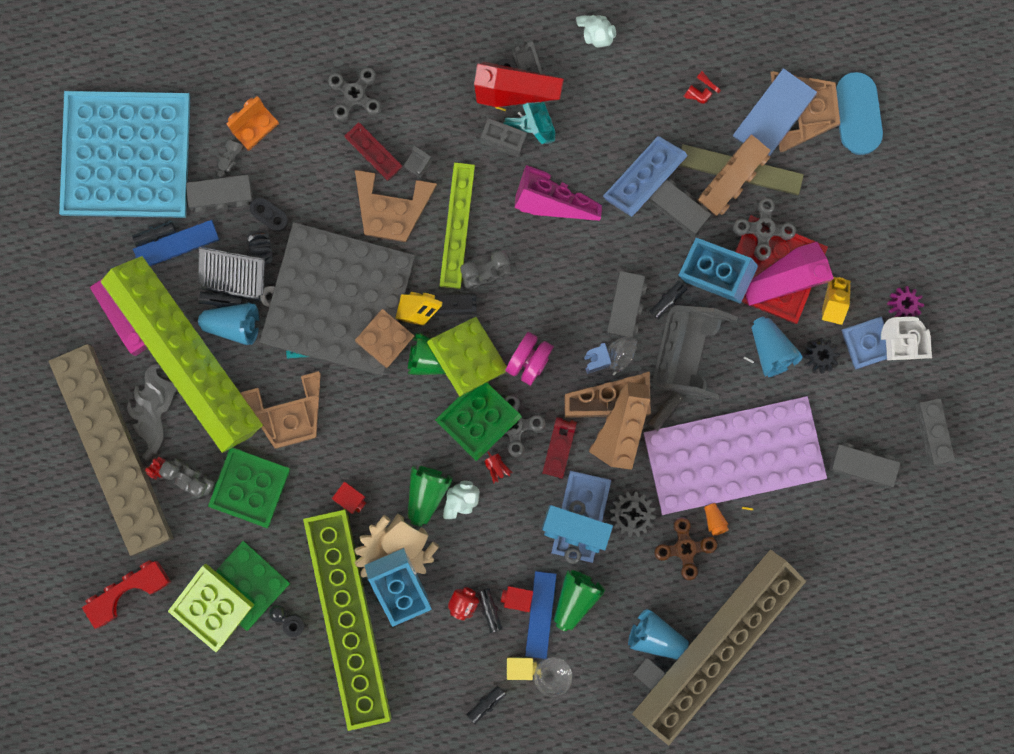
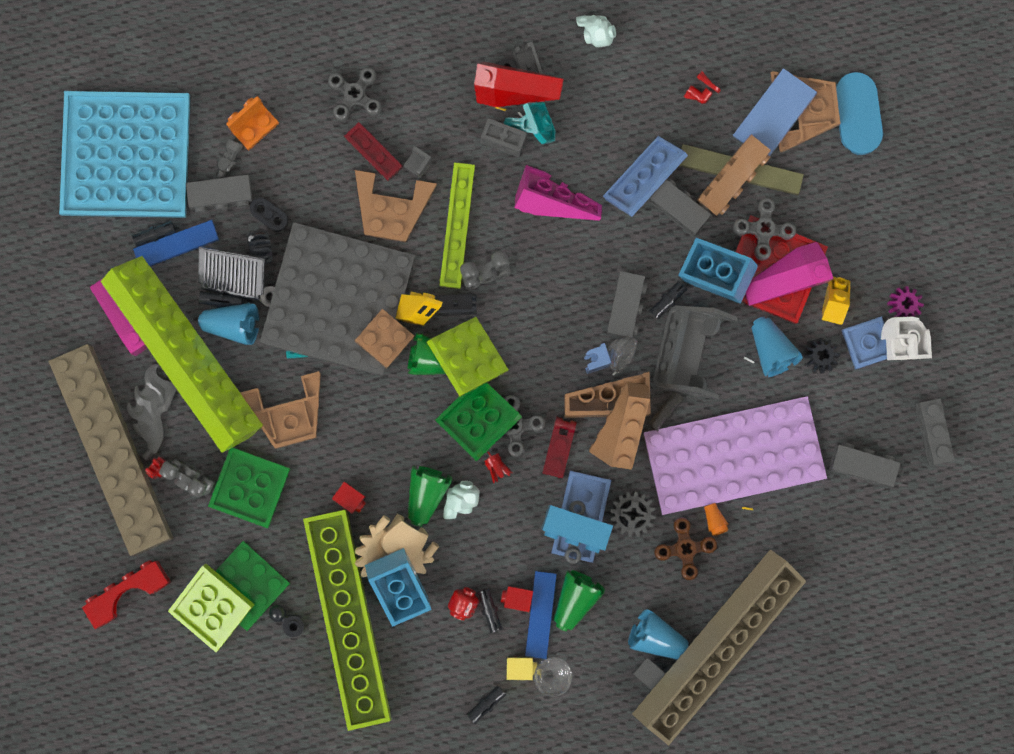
dark pink wheel [505,331,554,386] -> none

